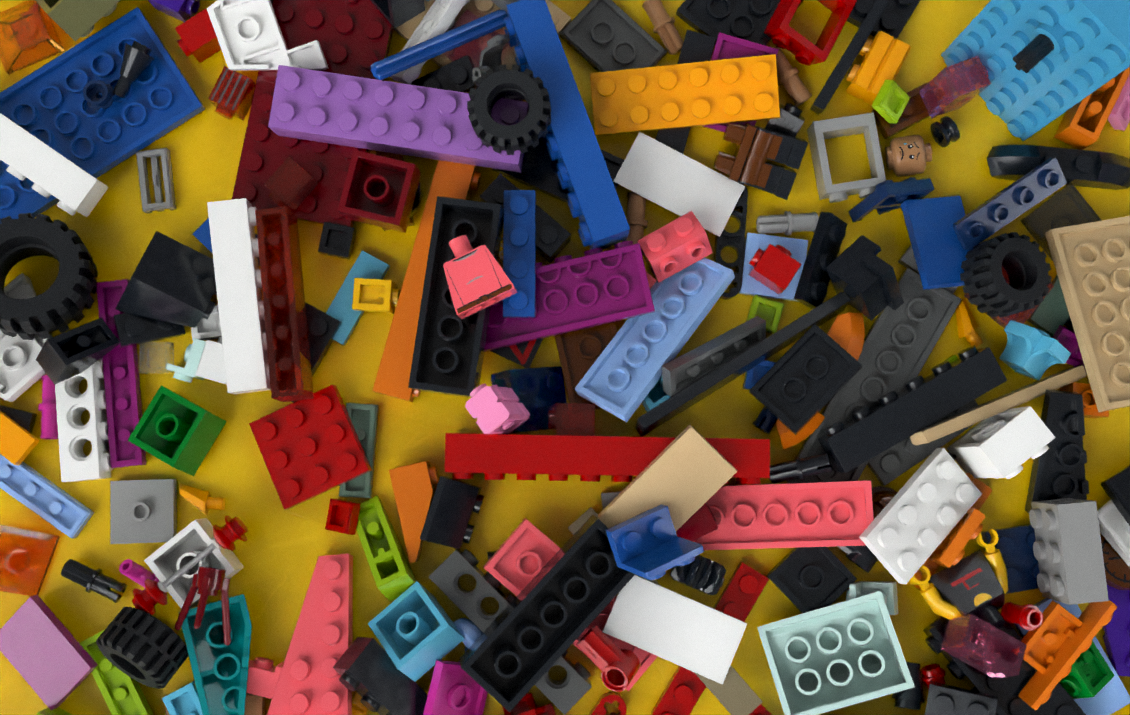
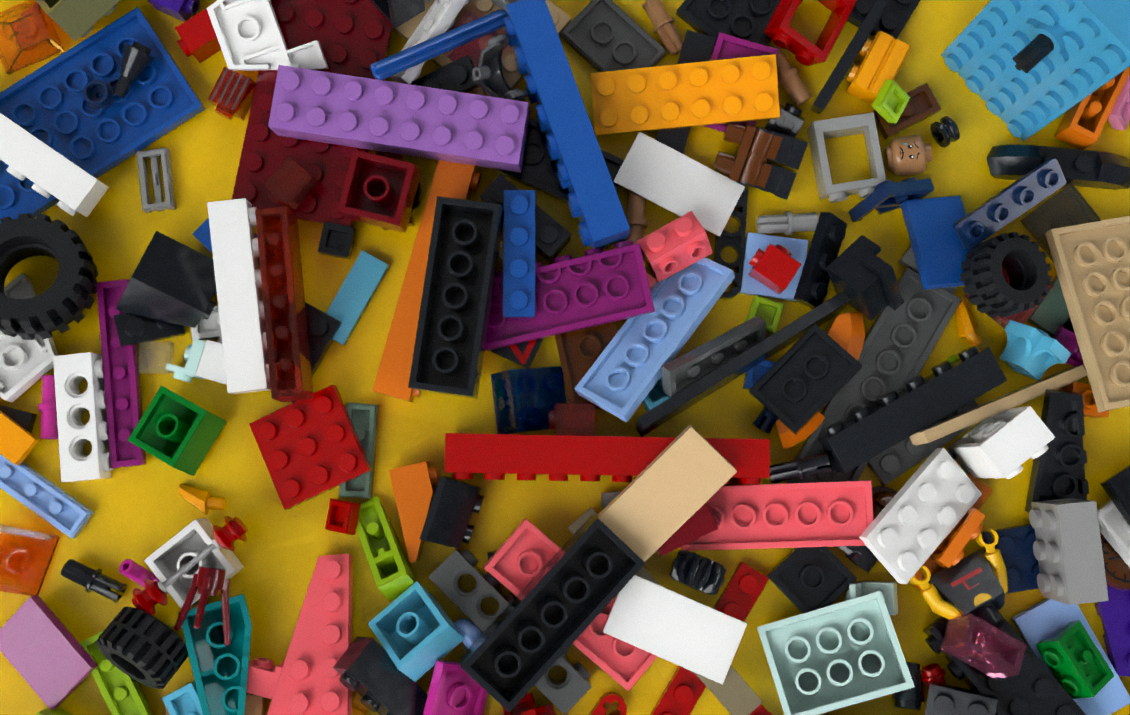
black slope [36,317,120,385] -> none
light grey plate [110,479,177,544] -> none
yellow bracket [352,278,401,314] -> none
coral torso [443,235,518,319] -> none
bright pink brick [465,383,531,434] -> none
black tyre [467,64,551,155] -> none
red piece [576,625,640,692] -> none
blue bracket [605,504,704,580] -> none
clear pink brick [919,56,991,119] -> none
red pin [1001,602,1043,631] -> none
orange bracket [1013,600,1117,710] -> none

